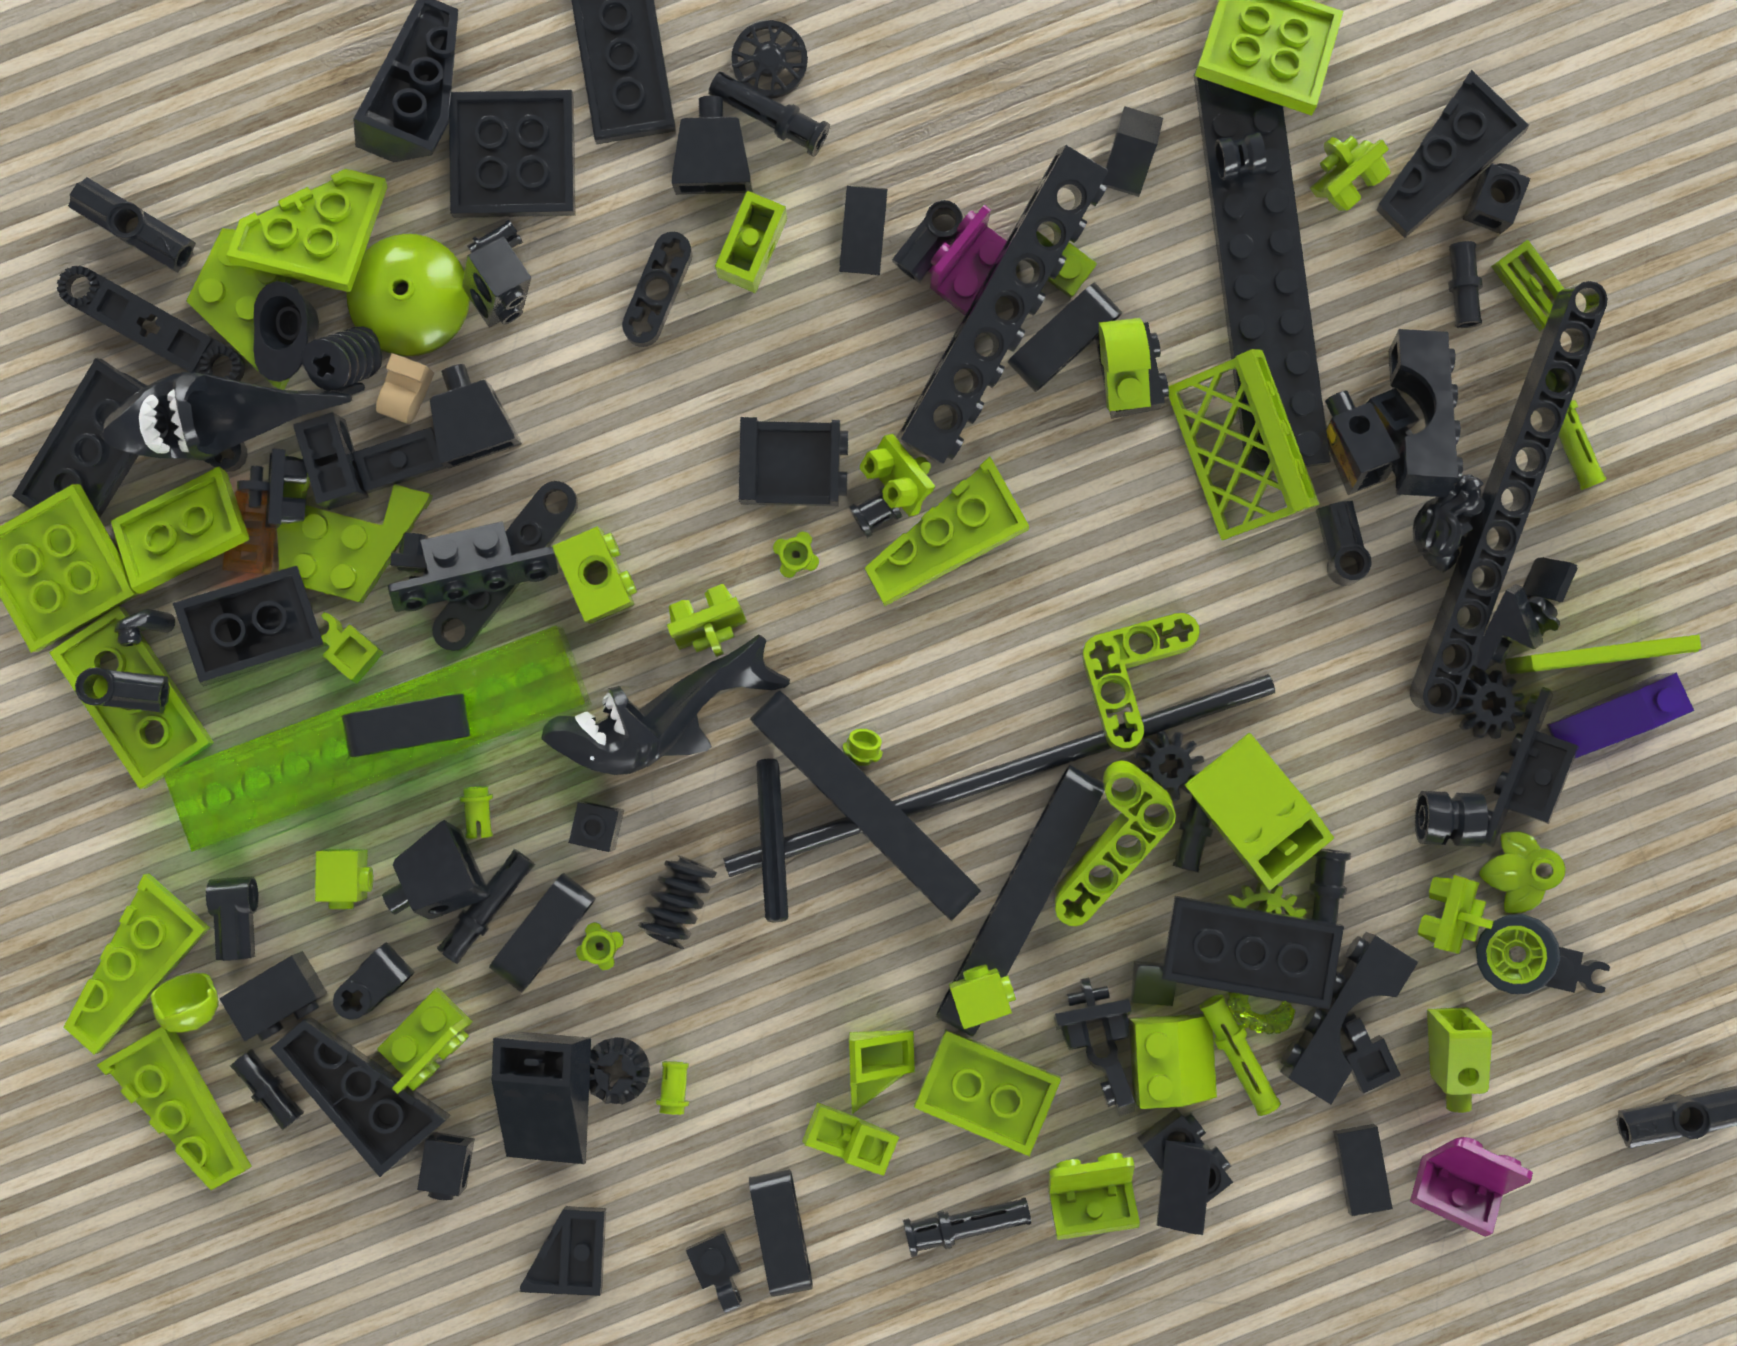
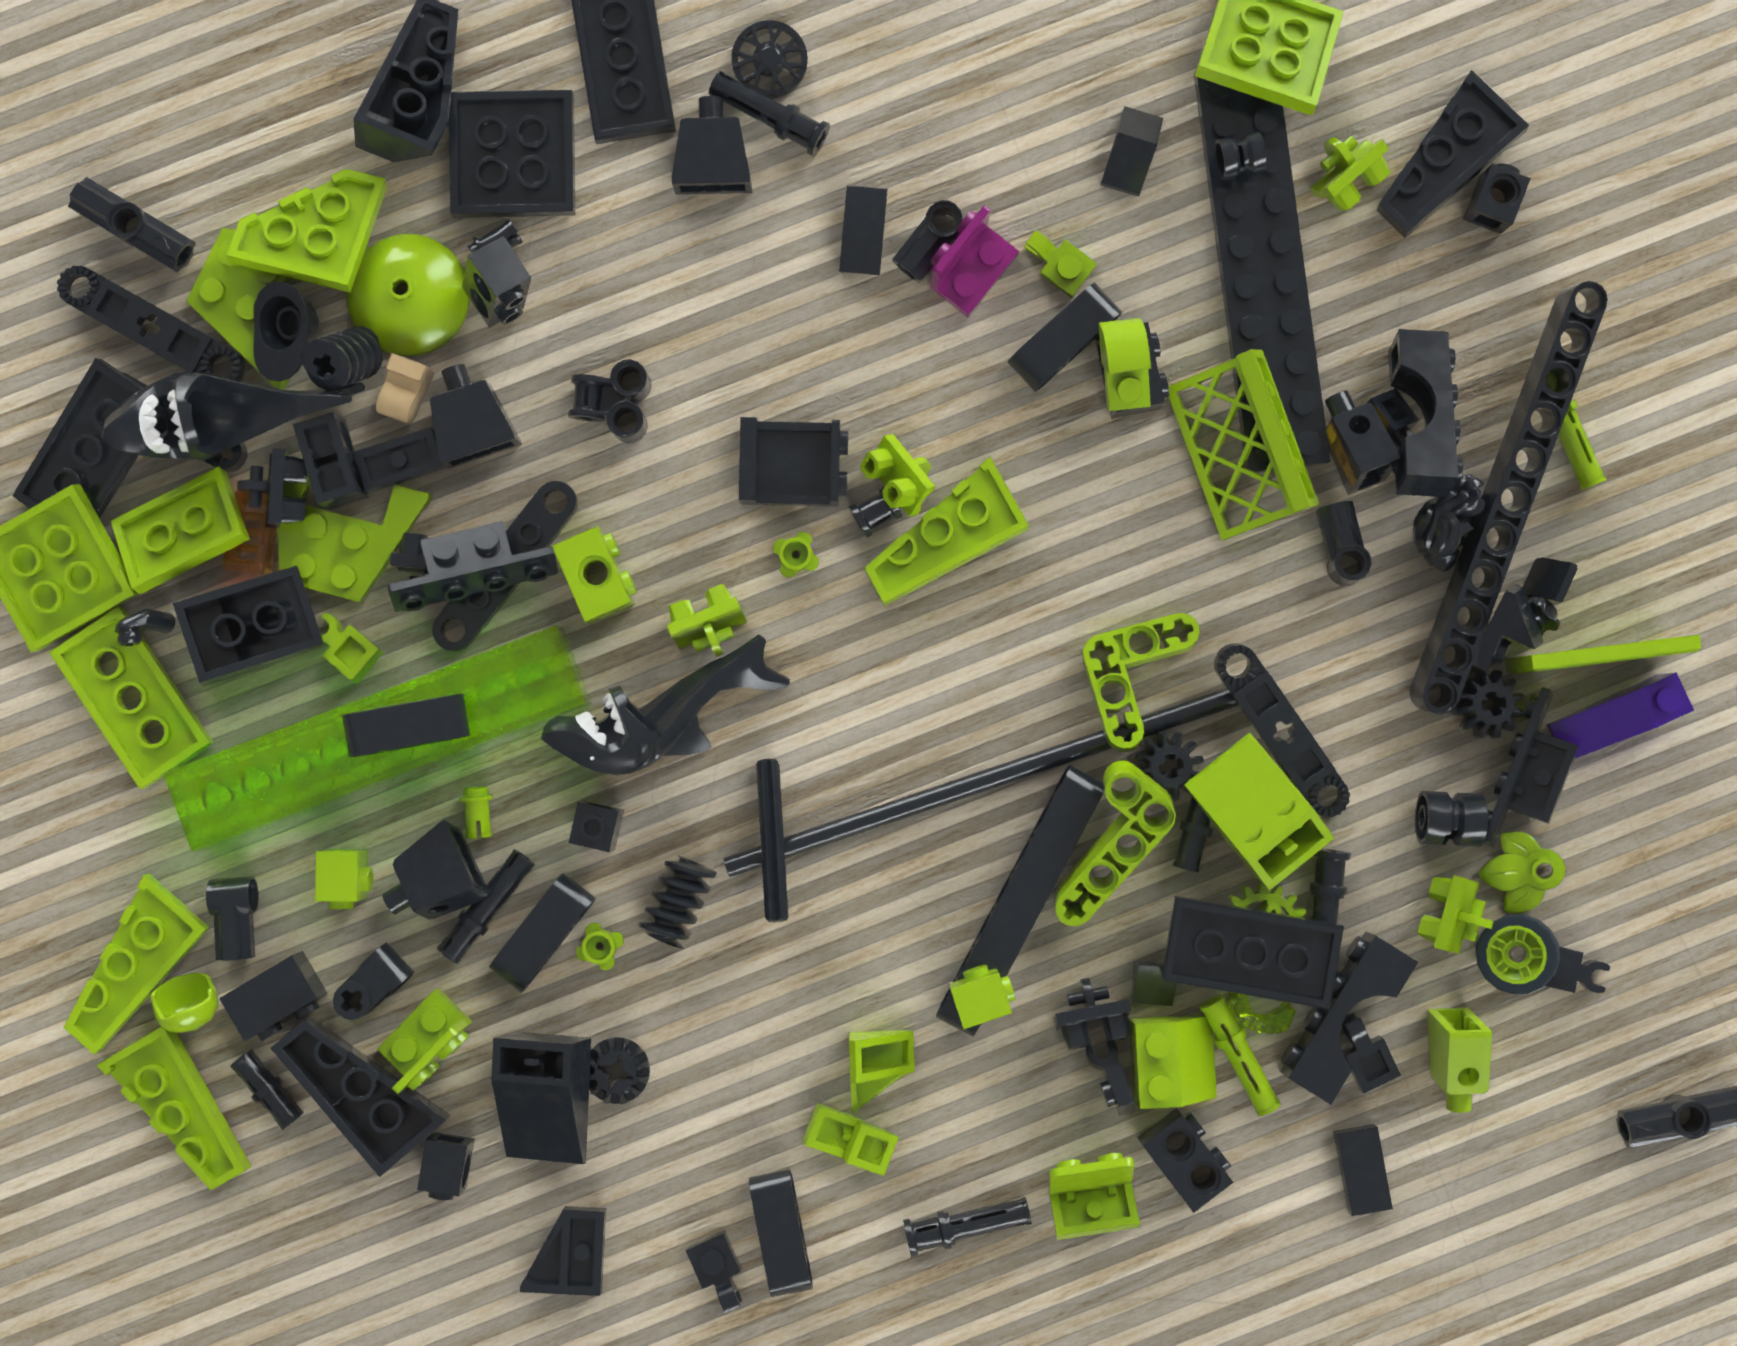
black piece [75,668,170,713] -> none
black beam [622,232,693,347] -> none
lime pin [656,1061,689,1115] -> none
lime brick [715,190,787,294] -> none
black beam [750,690,981,921] -> none
lime plate [843,729,883,766] -> none
black brick [896,145,1109,464] -> none
lime plate [914,1029,1061,1157] -> none
black slope [1156,1140,1212,1235] -> none
magenta bracket [1410,1137,1533,1237] -> none
black pin [1448,241,1483,328] -> none
lime tile [1491,240,1564,331] -> none
none -> black piece [568,359,651,443]
none -> black piece [1214,643,1350,817]

